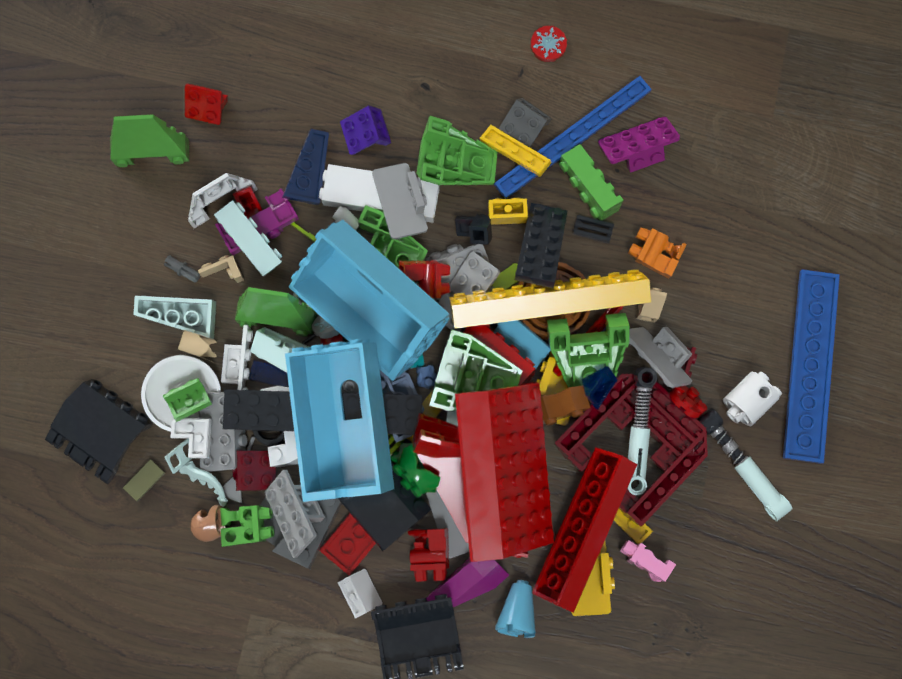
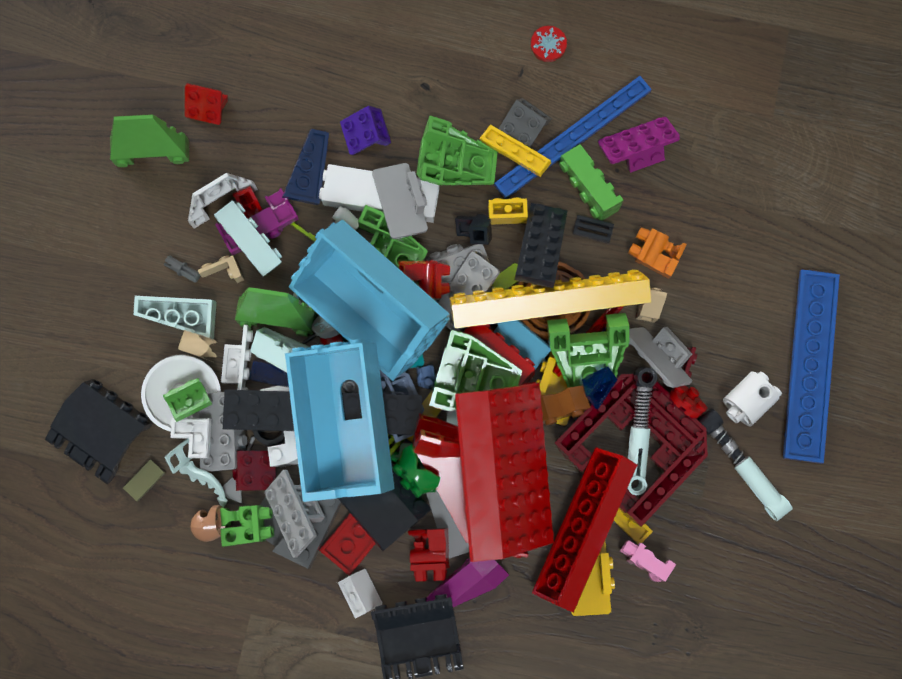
medium azure cone [495,580,536,638] -> none

